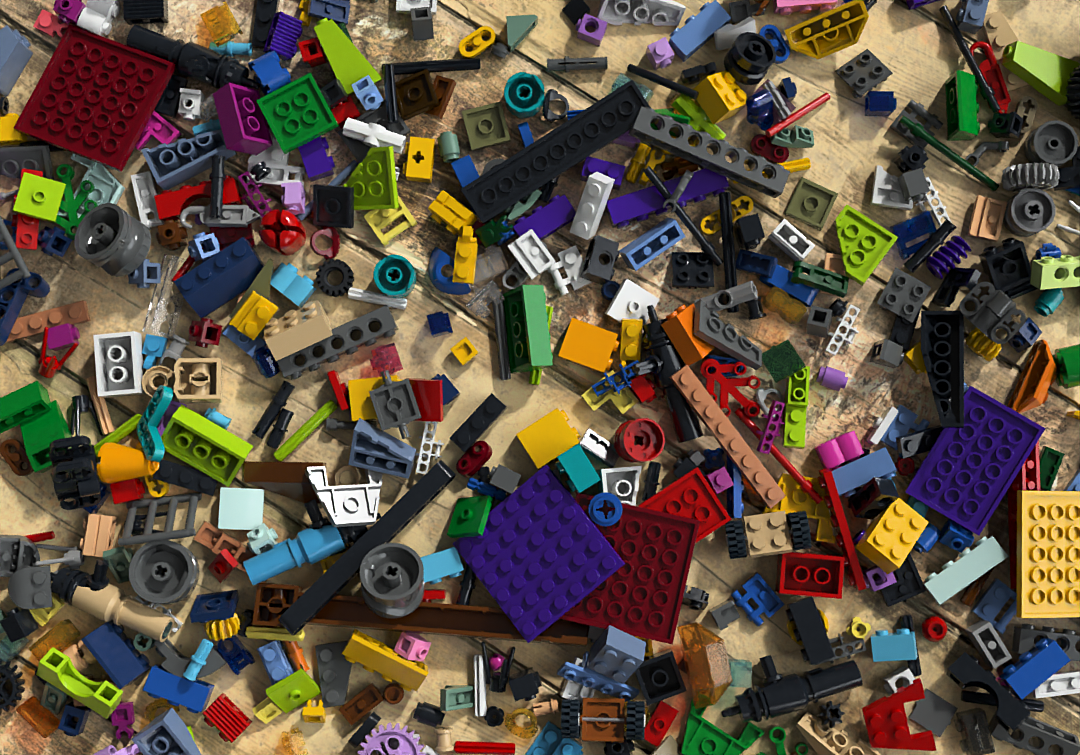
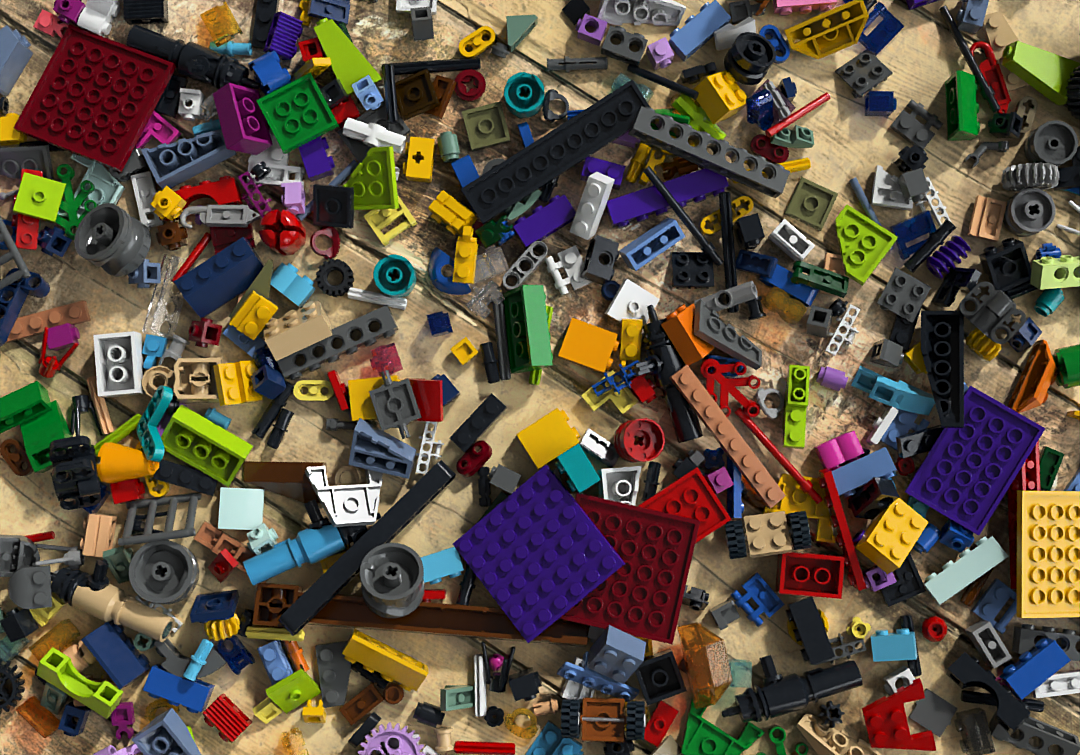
medium blue brick [188,232,220,262] -> none
black pin [209,155,226,218] -> none
lime axle [273,399,338,462] -> none
bright pink brick [394,632,431,662] -> none
green plate [447,495,493,538] -> none
blue axle [467,478,507,501] -> none
white plate [507,229,556,280] -> none
blue gear [589,492,622,526] -> none
dark grey arm [663,170,694,213] -> none
magenta piece [756,400,785,454] -> none
clear green piece [762,340,806,383] -> none
dark green bar [898,115,999,191] -> none
none -> dark grey piece [109,148,150,182]
none -> yellow brick [151,185,187,221]
none -> black plate [165,396,179,415]
none -> yellow plate [213,360,263,406]
none -> dark blue brick [251,364,286,400]
none -> light yellow plate [293,380,335,401]
none -> yellow plate [294,57,331,80]
none -> black axle [351,661,389,689]
none -> dark red gear [454,69,486,102]
none -> black axle [480,342,500,384]
none -> dark grey brick [601,26,648,67]
none -> sand blue bar [849,177,893,251]
none -> medium azure slope [851,366,935,416]
none -> clear blue plate [858,2,904,56]

